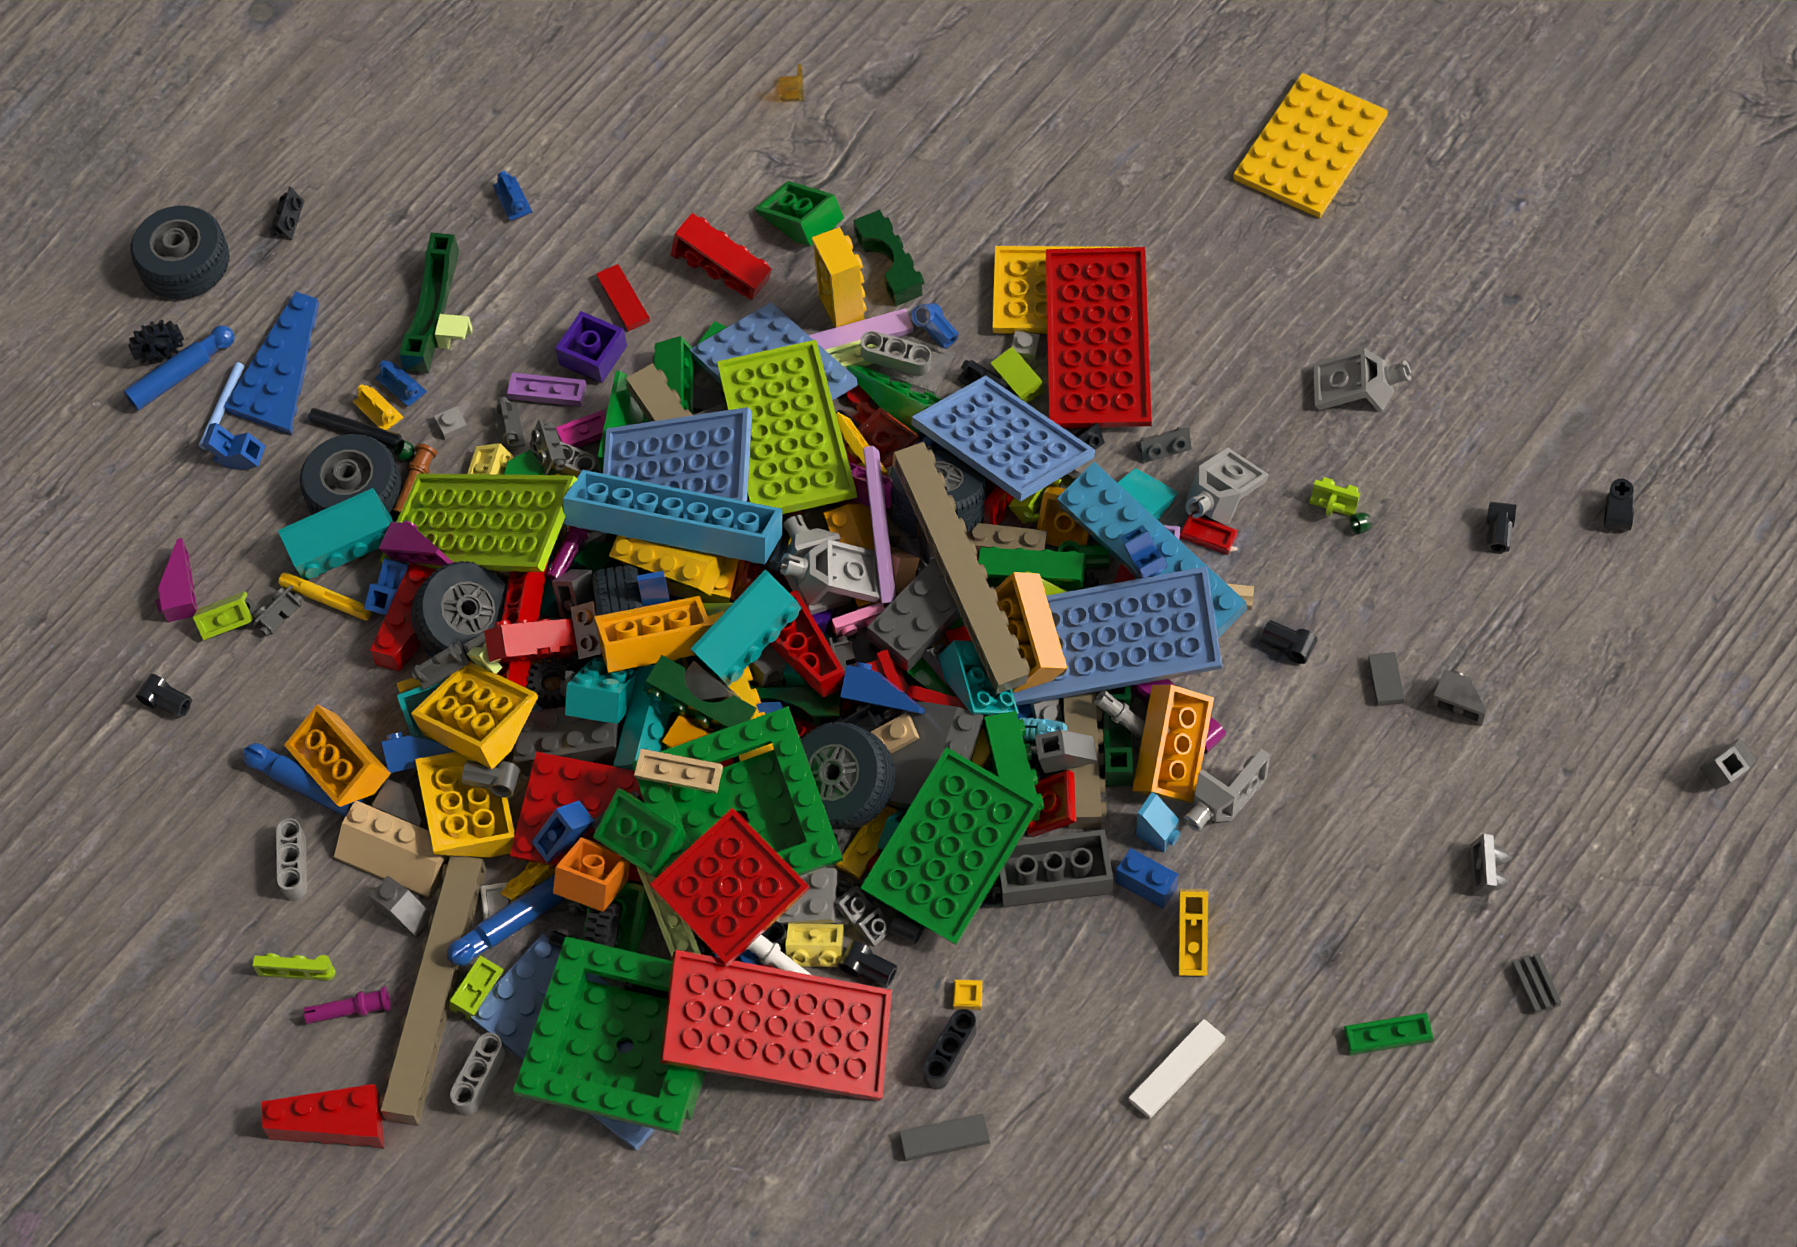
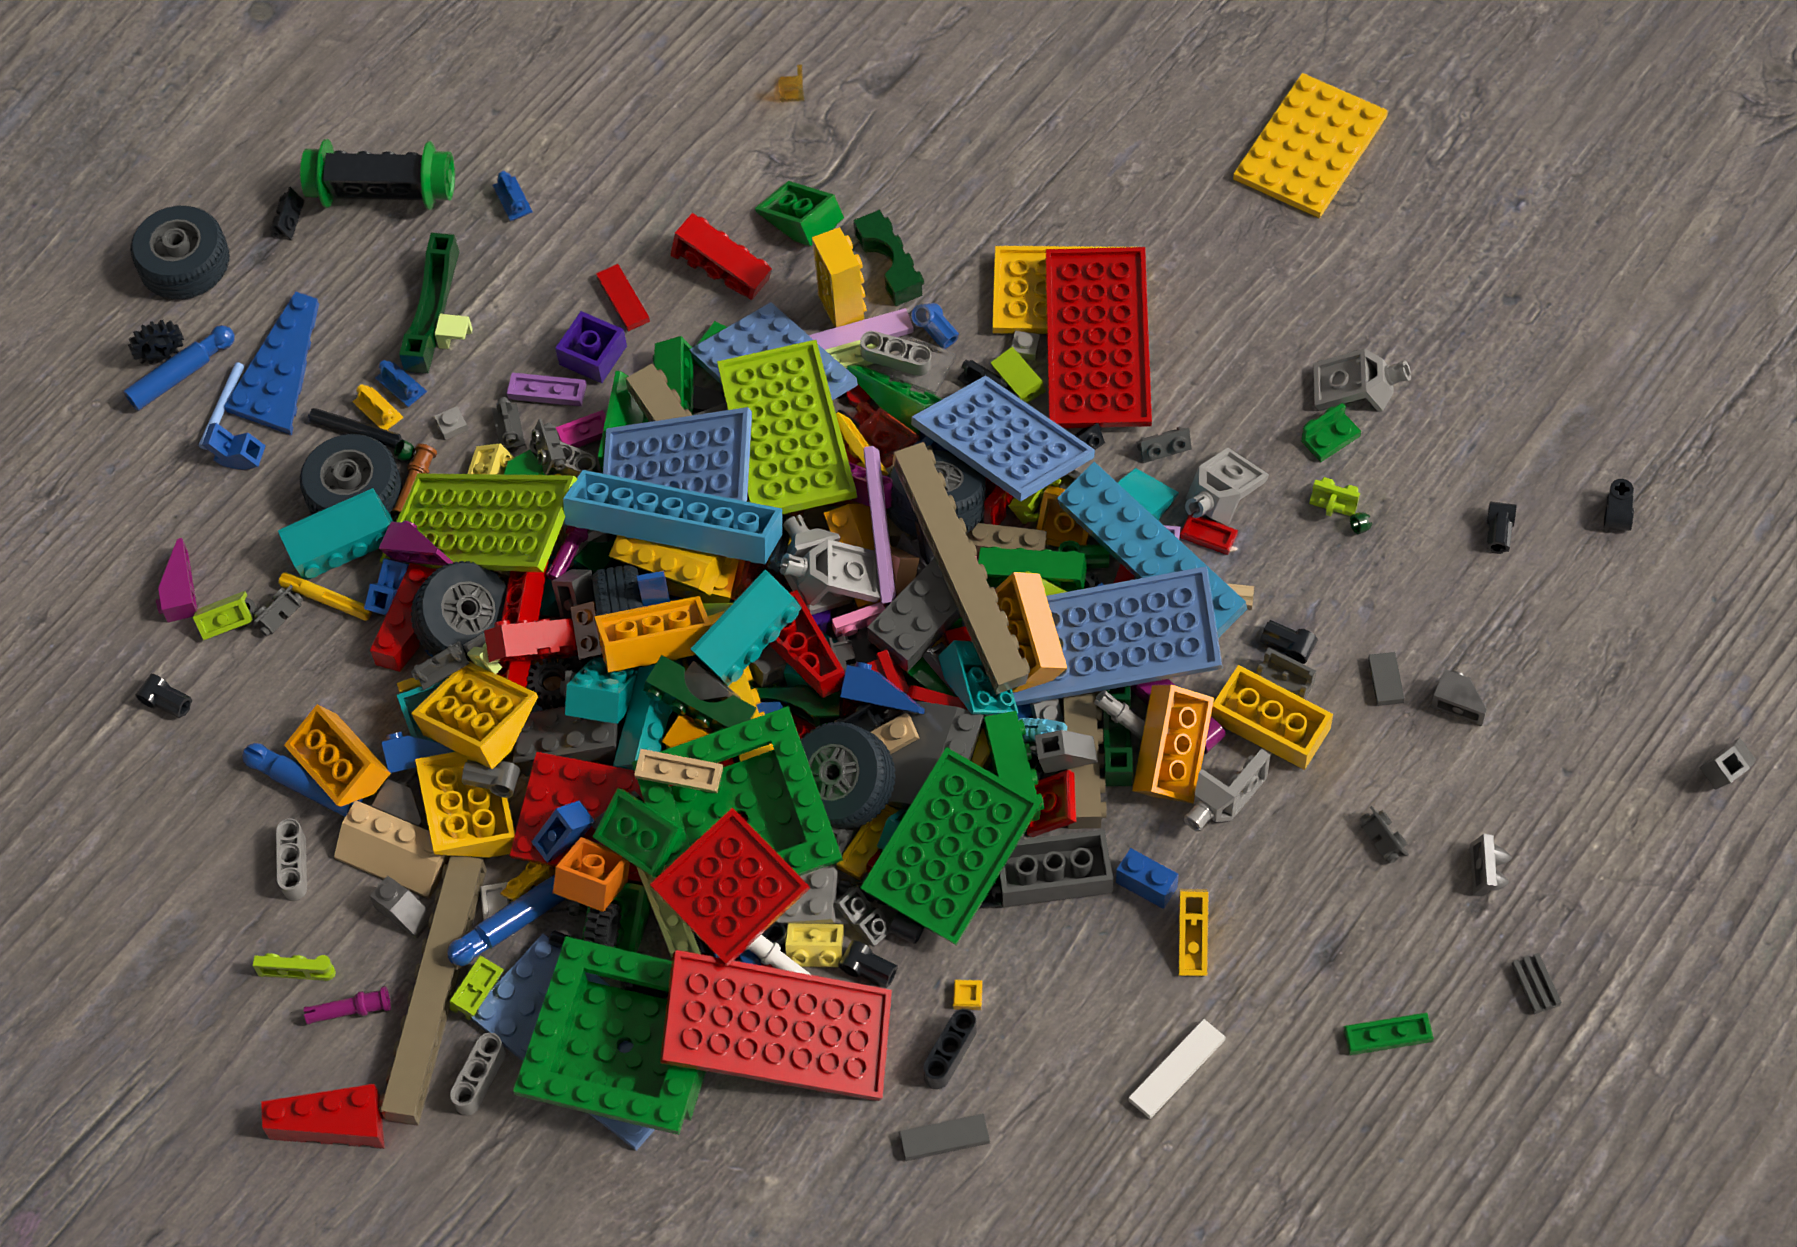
blue brick [1120,525,1168,578] -> none
dark azure slope [1136,792,1181,852] -> none
none -> brick [300,139,455,210]
none -> yellow brick [1211,665,1333,770]
none -> dark grey hinge [1256,648,1316,699]
none -> green bracket [1301,403,1361,463]
none -> dark grey hinge [1360,806,1409,863]

